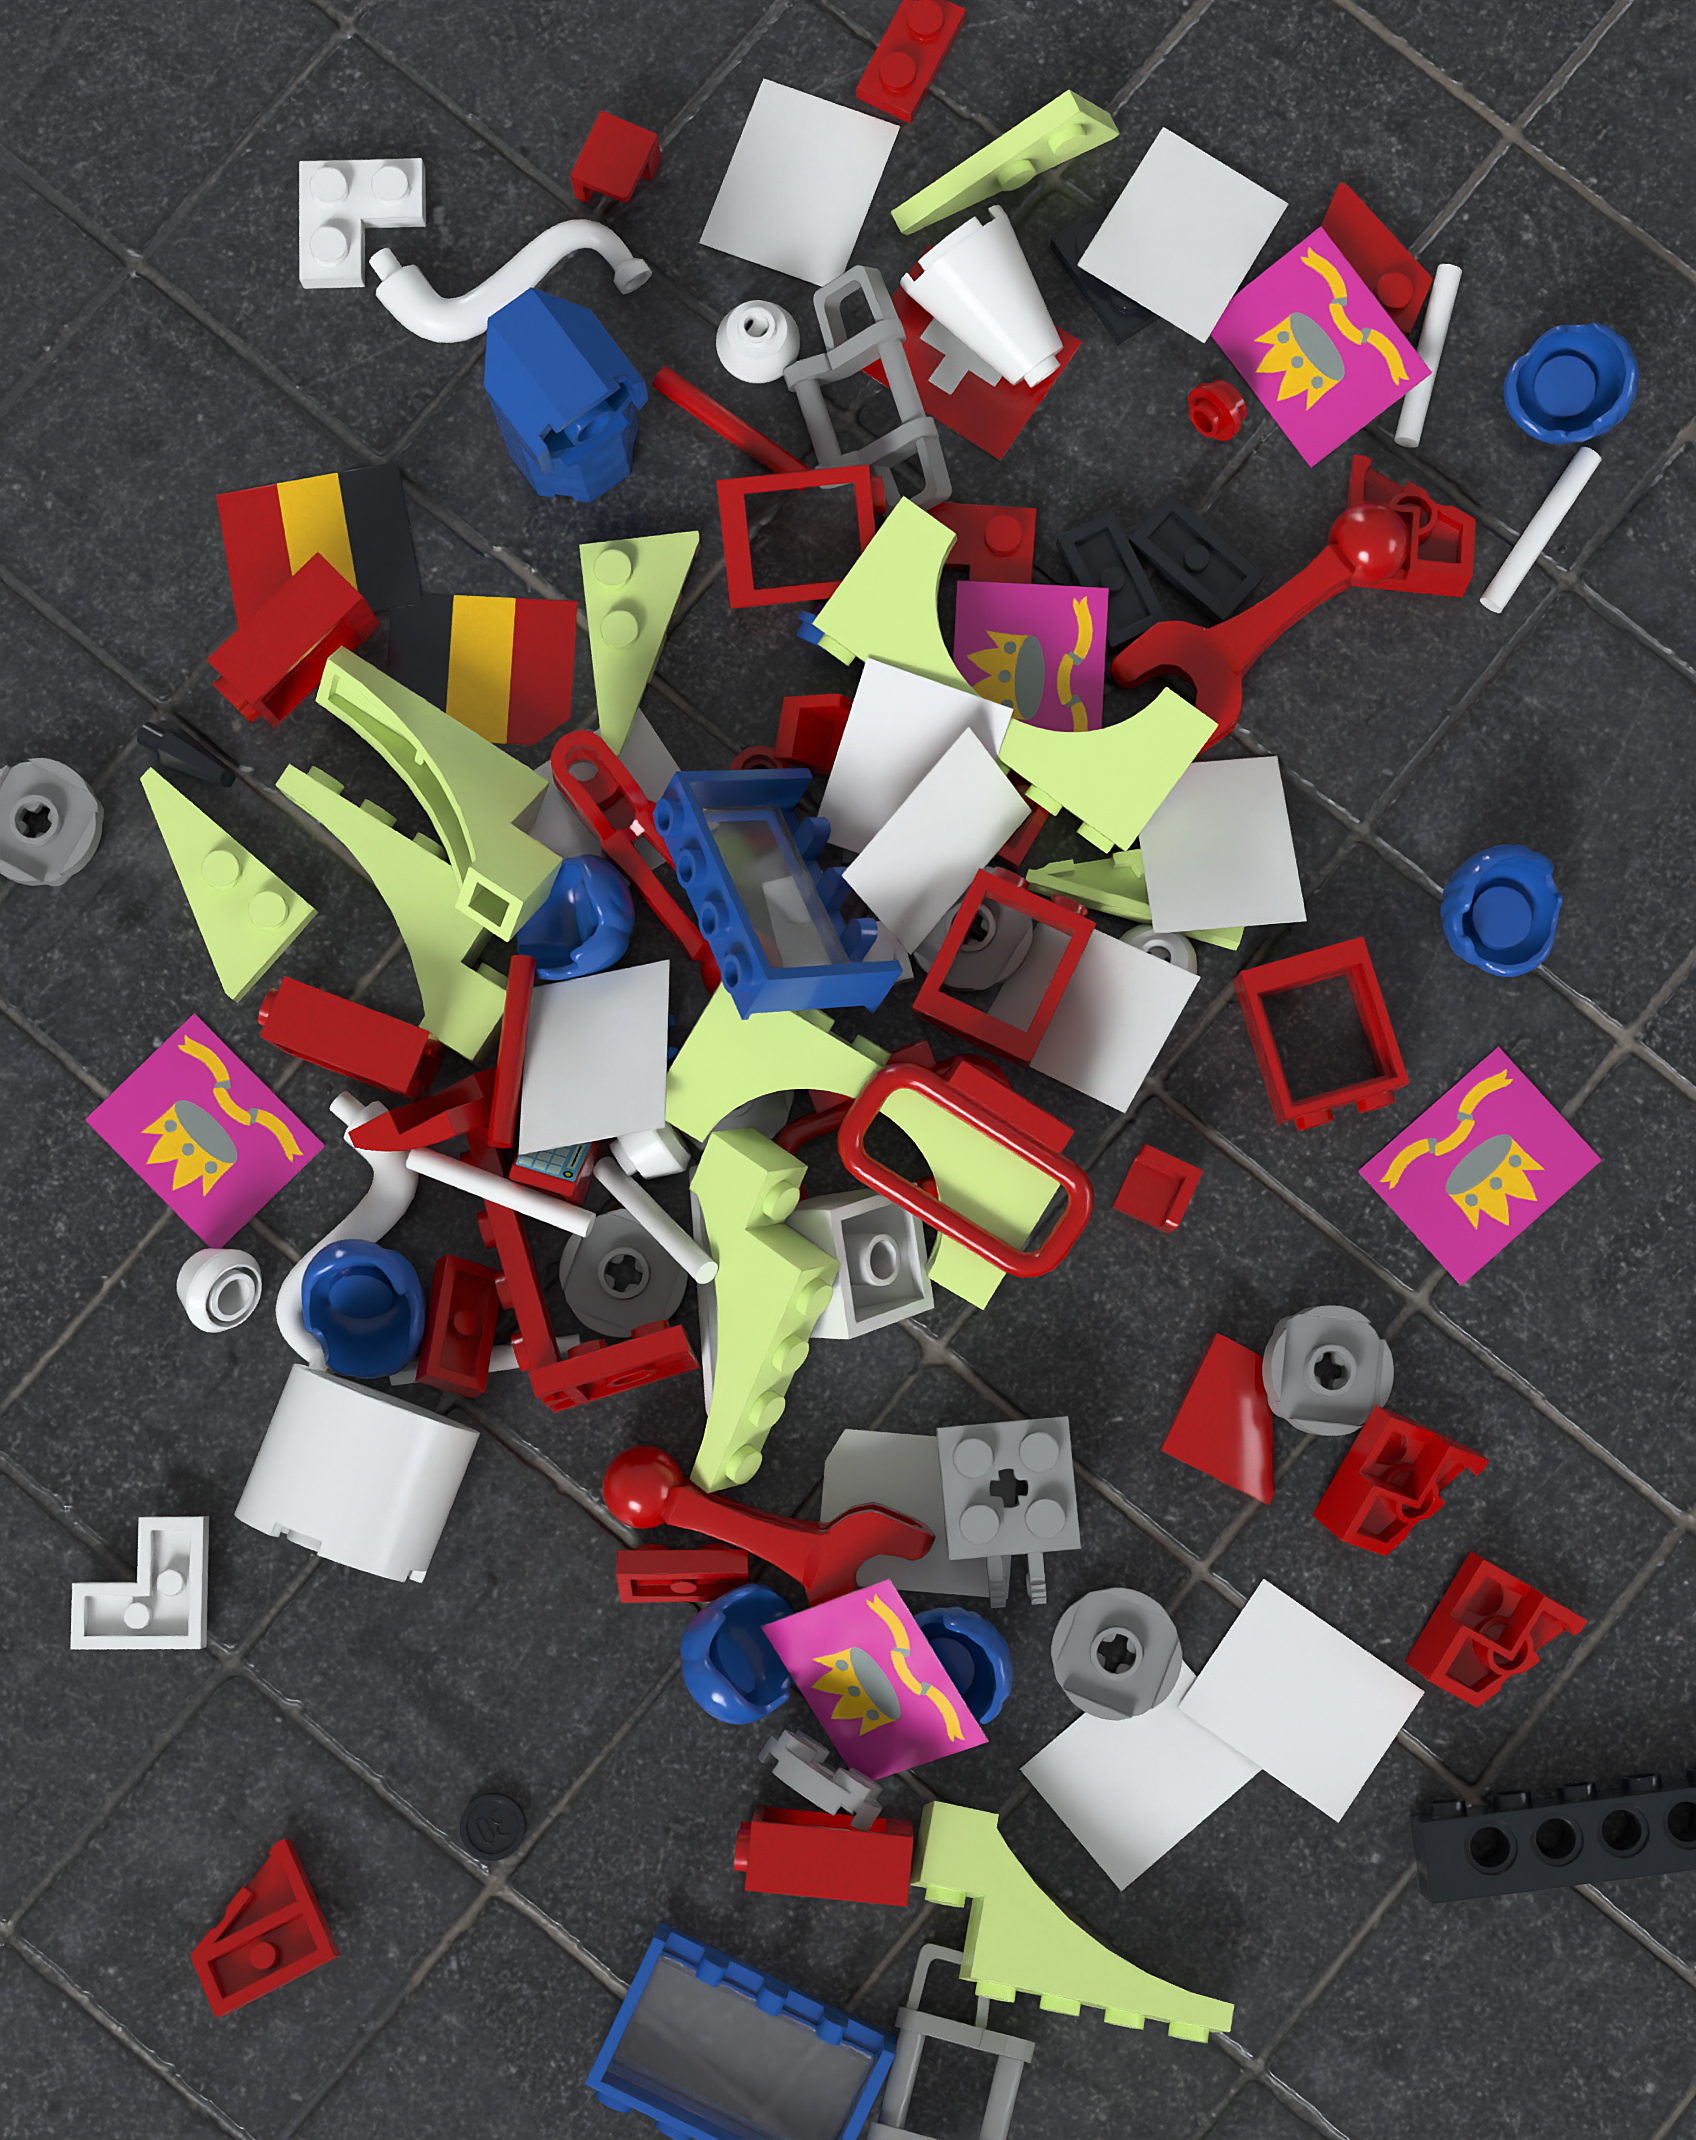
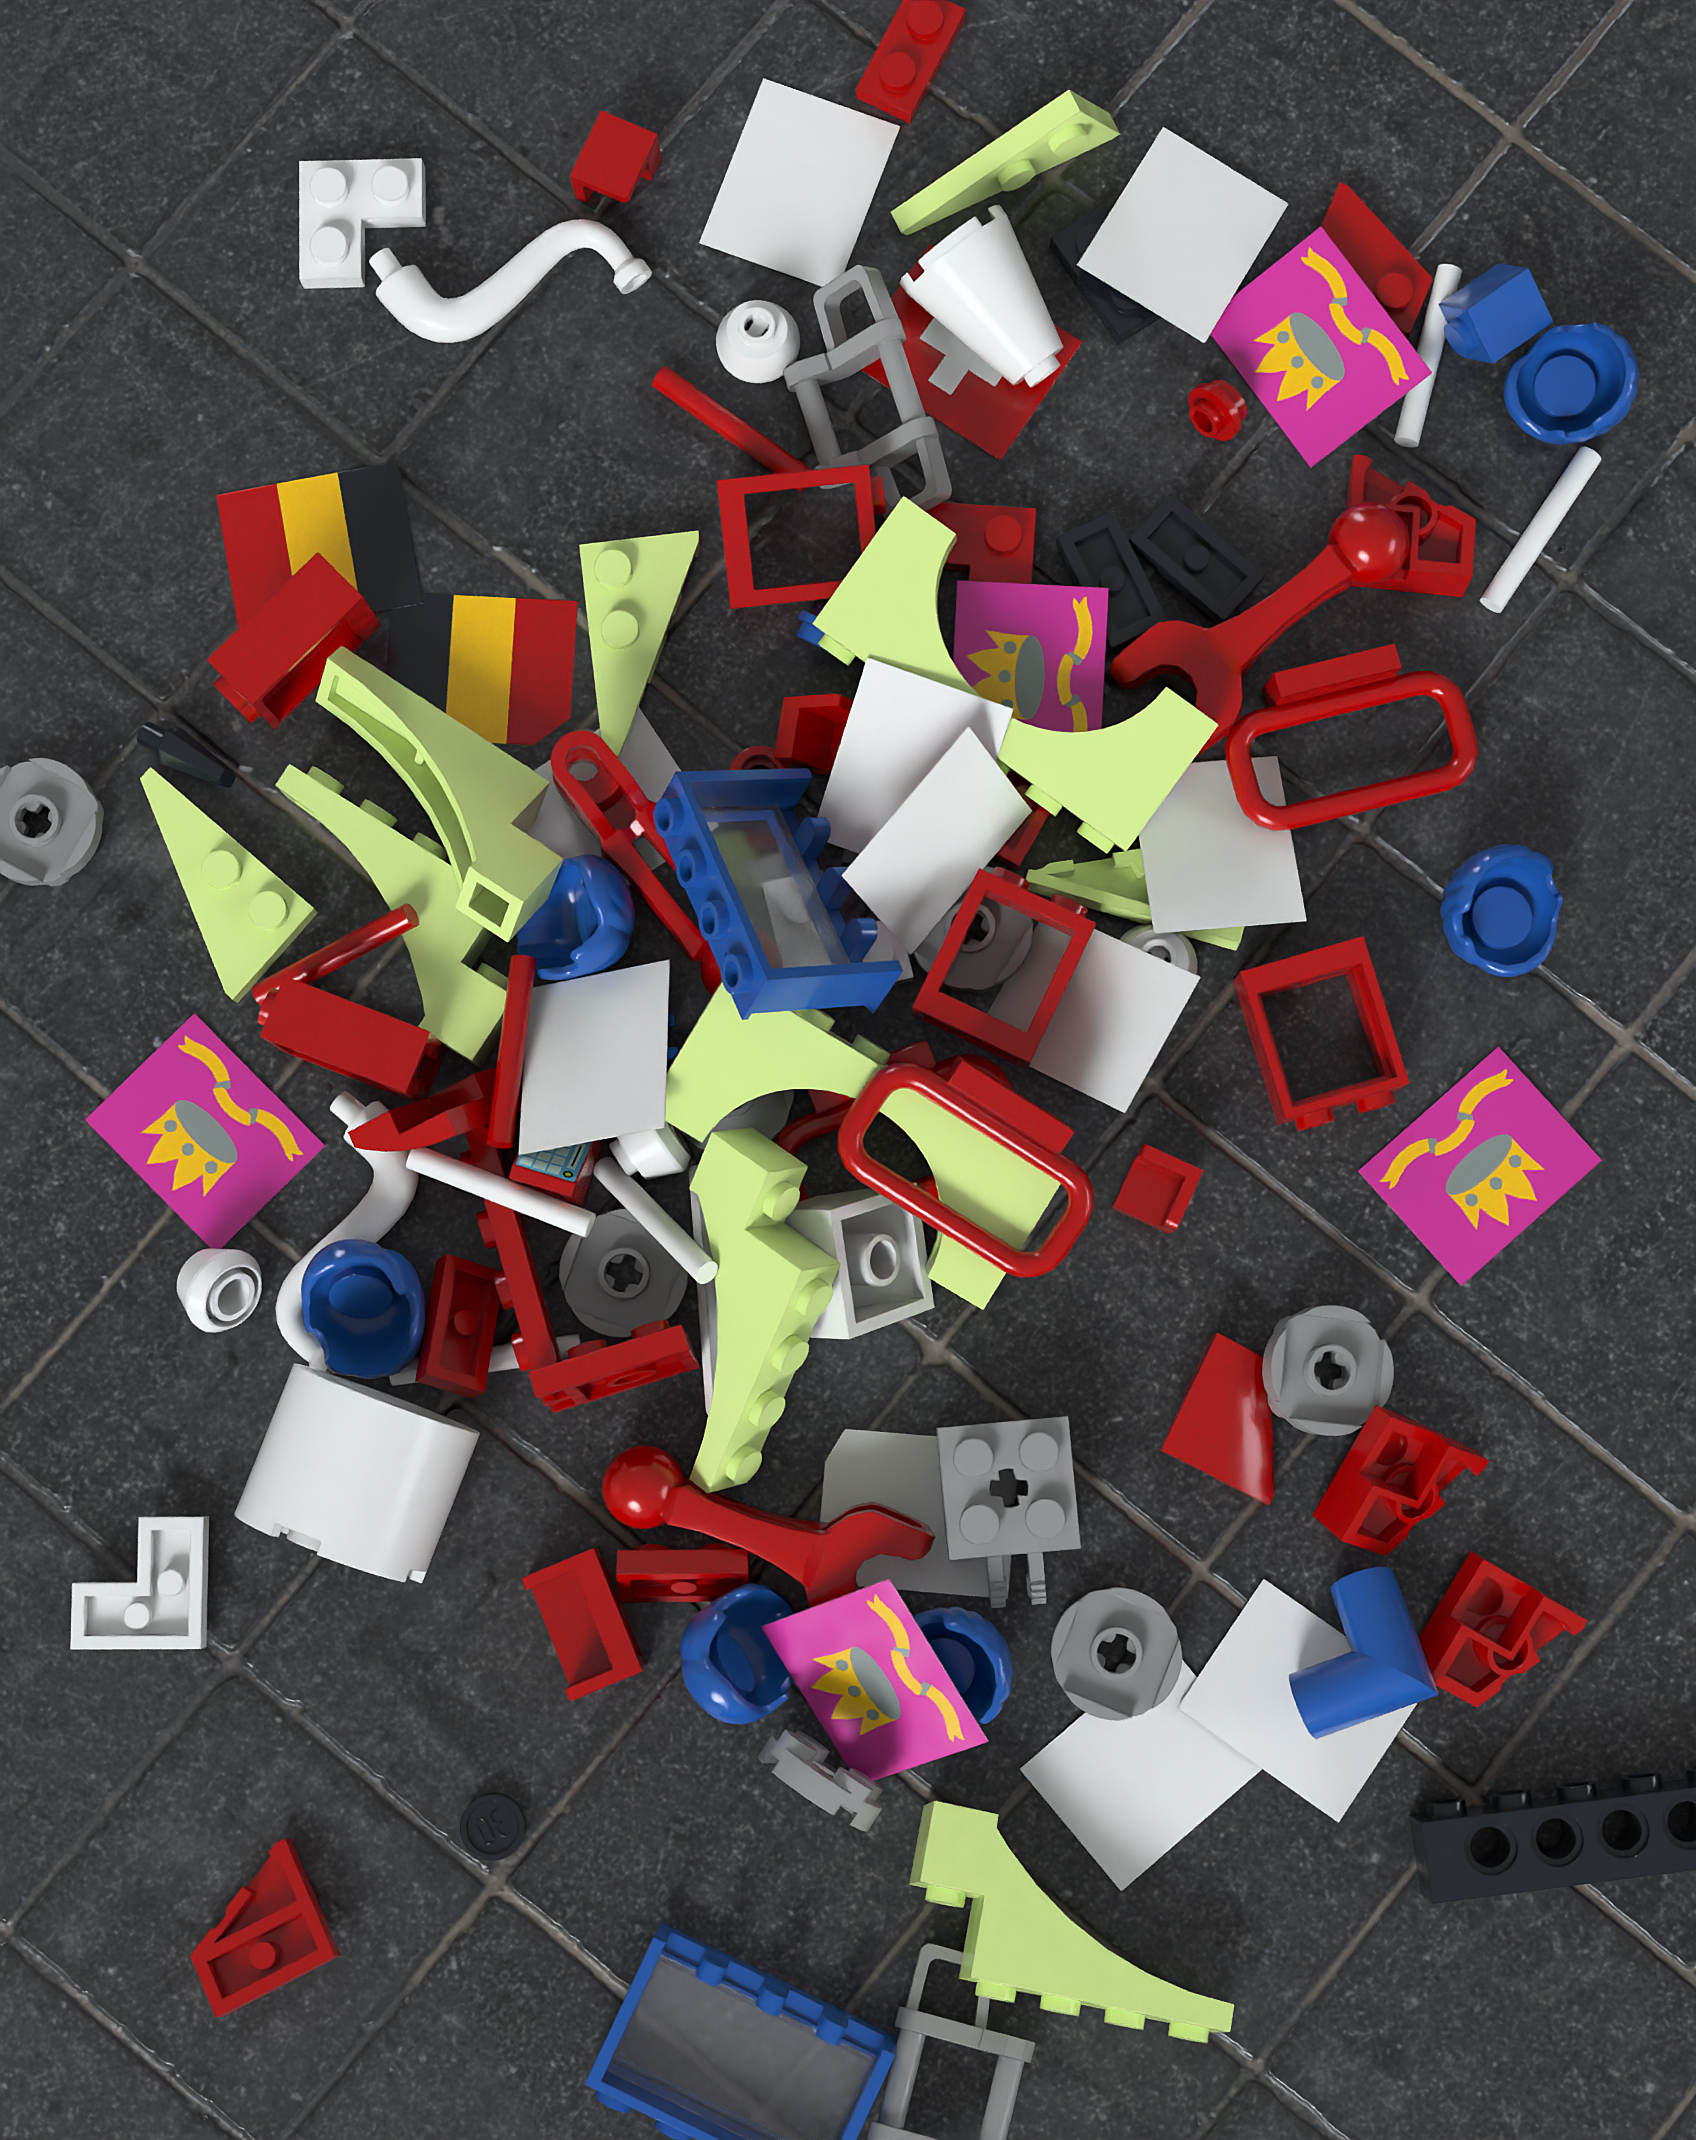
blue brick [484,287,649,503] -> none
red window [734,1805,913,1907] -> none
none -> red bar [252,903,419,1006]
none -> red panel [521,1546,647,1701]
none -> red bar [1225,644,1479,831]
none -> blue brick [1289,1567,1439,1739]
none -> blue brick [1438,263,1553,364]

